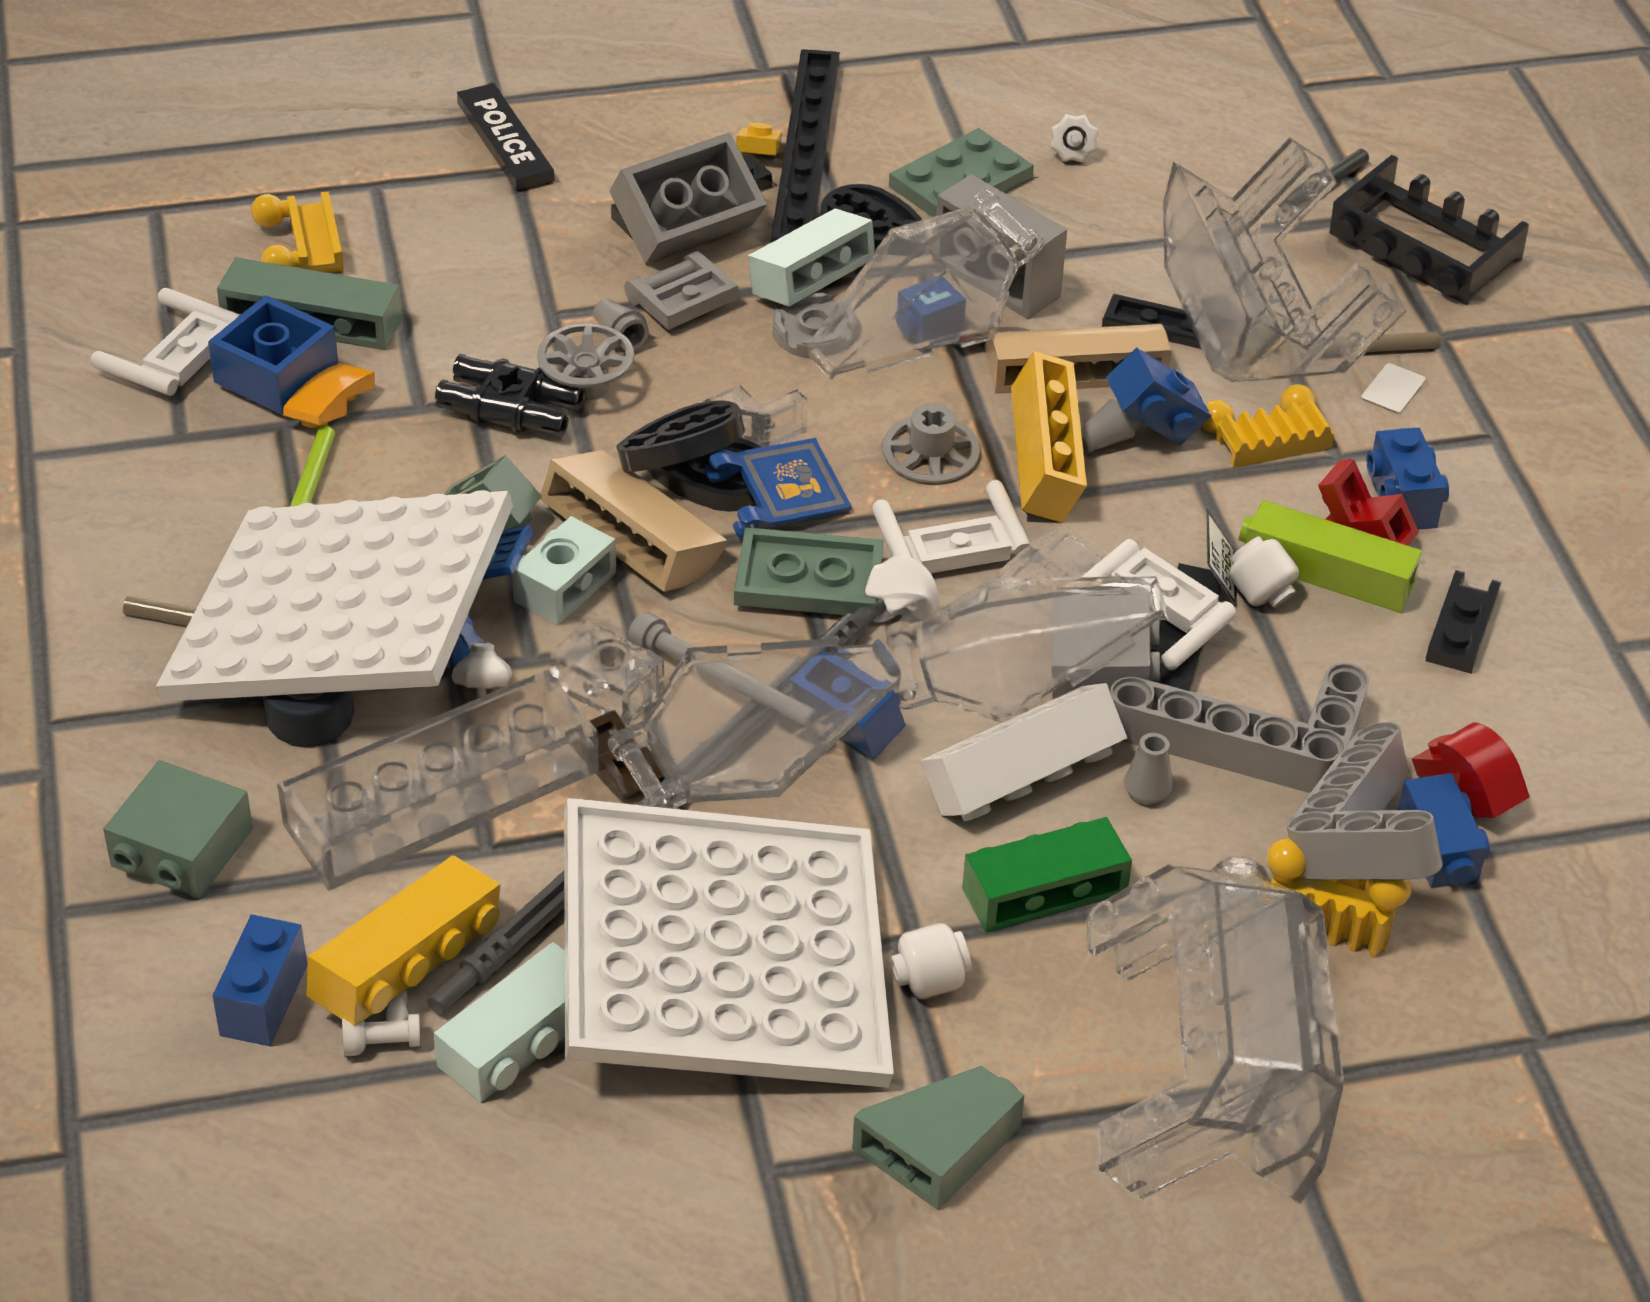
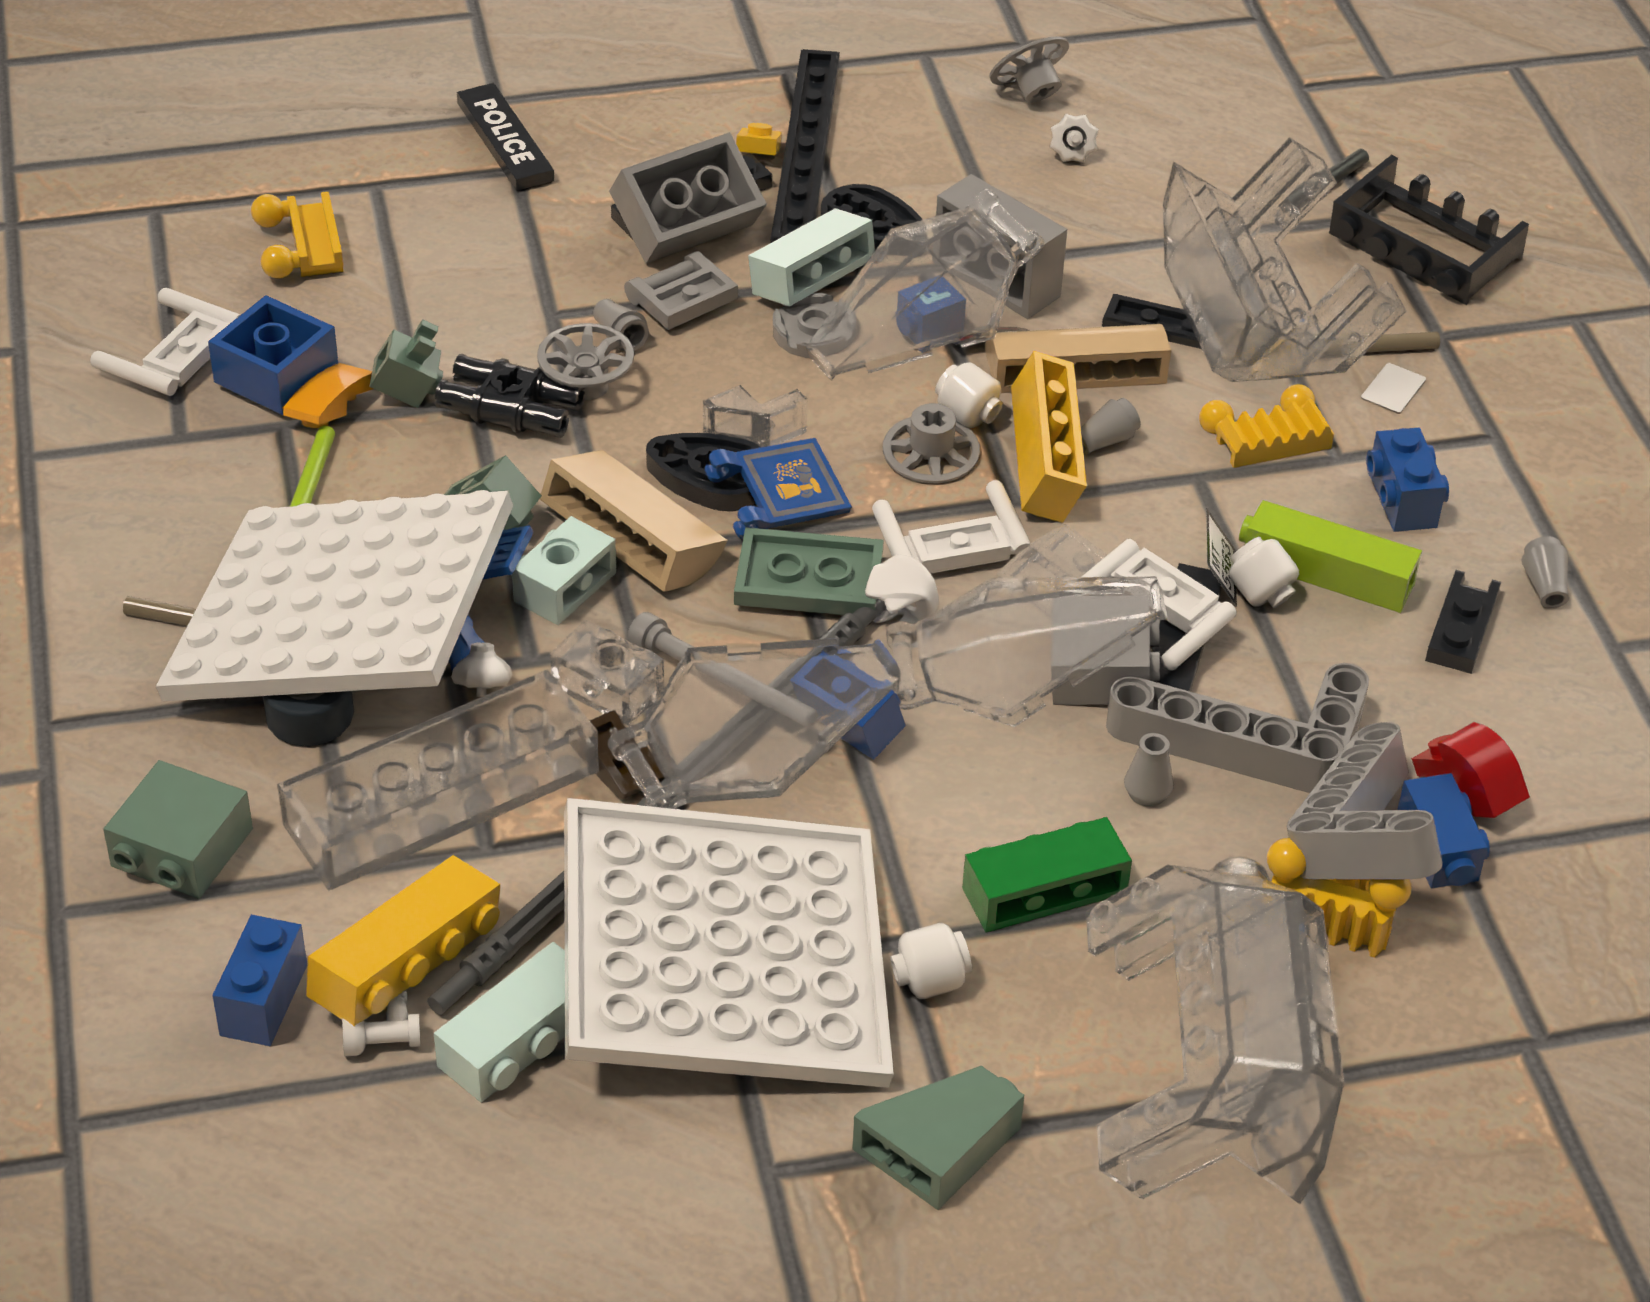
sand green brick [217,257,402,350] -> none
black piece [616,400,745,472] -> none
sand green plate [889,128,1034,219] -> none
white brick [920,683,1127,821] -> none
blue brick [1106,347,1212,446] -> none
red brick [1318,459,1419,546] -> none
none -> sand green brick [369,319,443,408]
none -> white head [935,362,1003,428]
none -> light grey wheel [989,36,1069,103]
none -> light grey cone [1521,537,1569,608]

